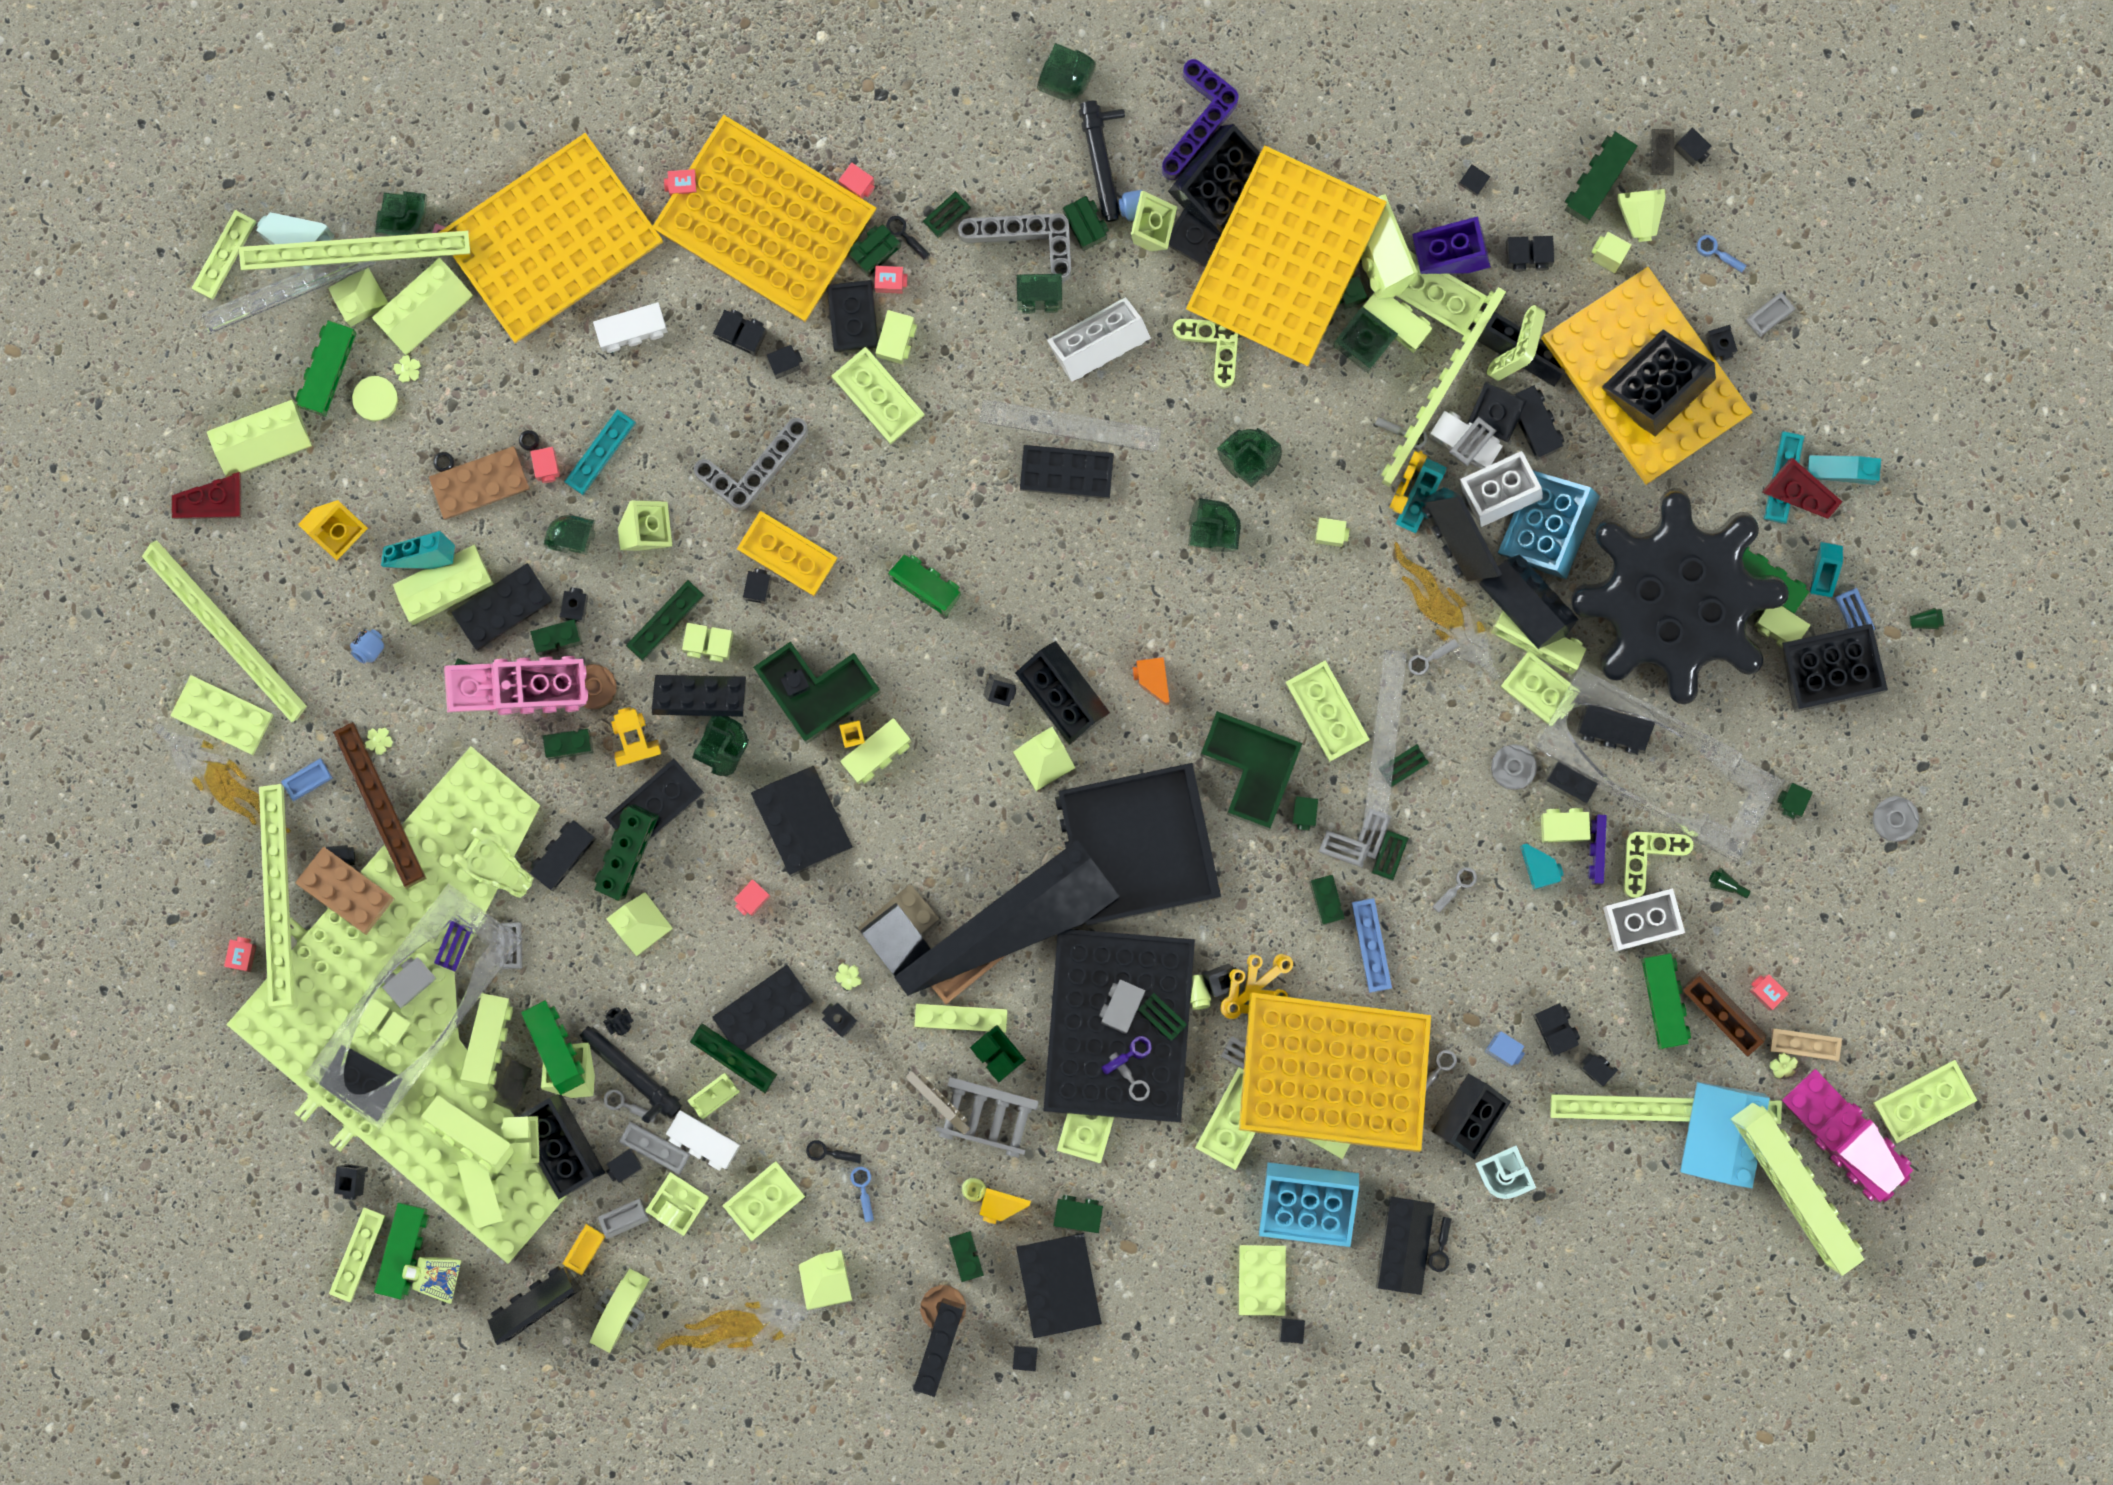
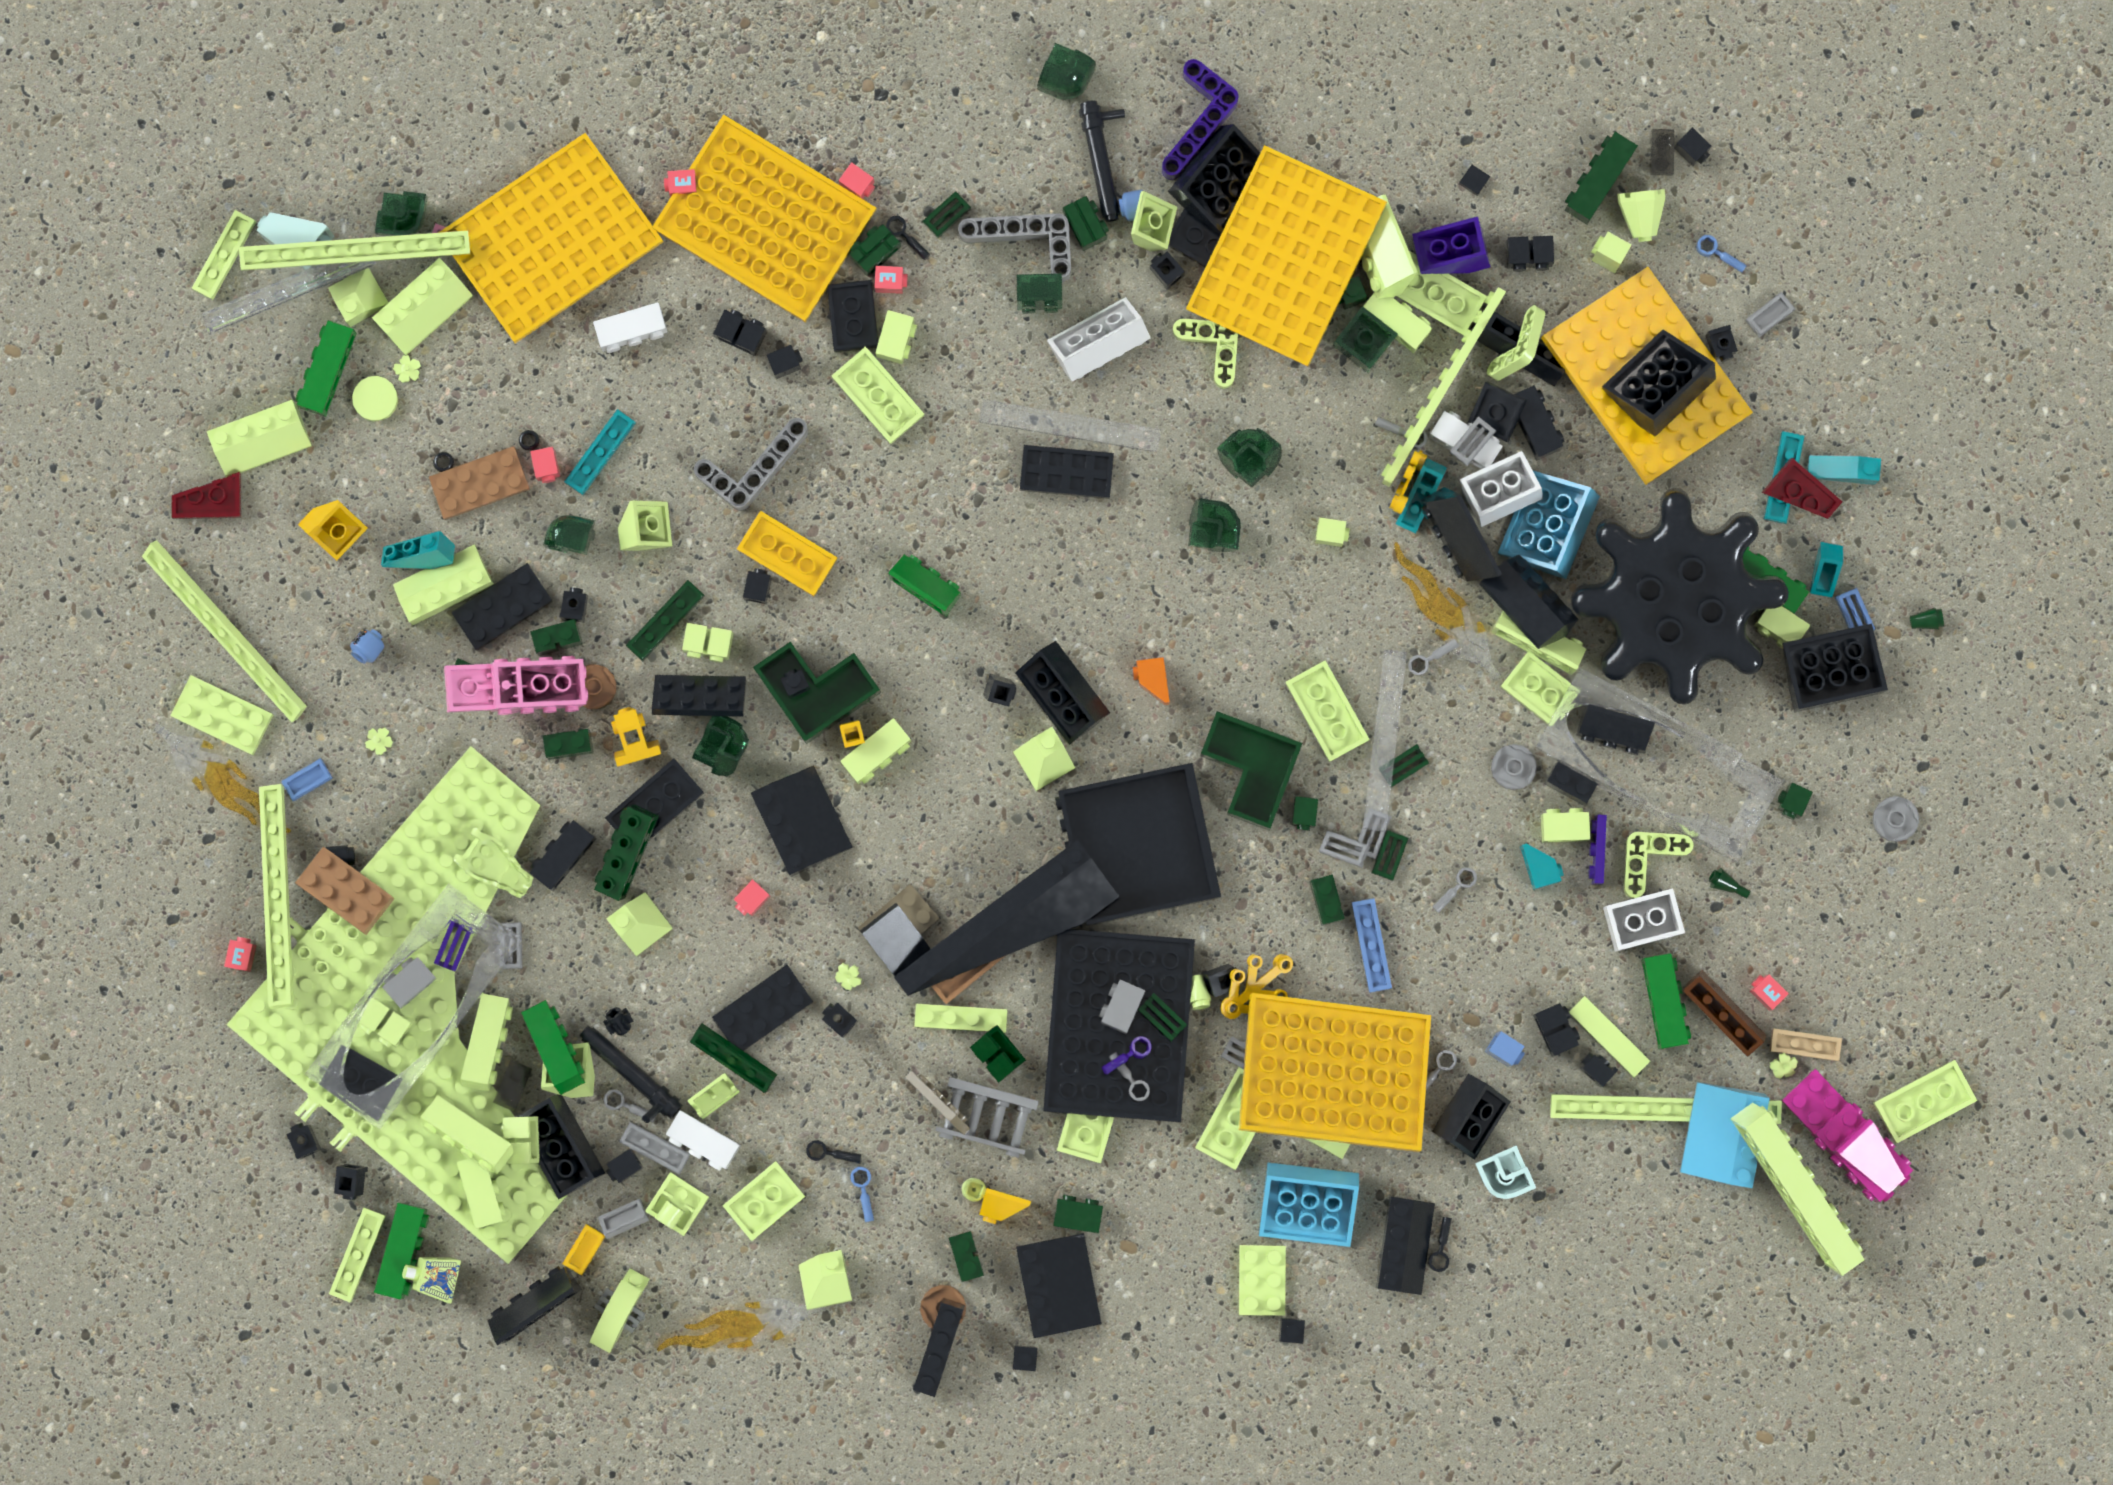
reddish brown tile [333,722,427,889] -> none
none -> black brick [286,1122,322,1160]
none -> black brick [1150,251,1185,290]
none -> yellowish green tile [1569,996,1650,1078]

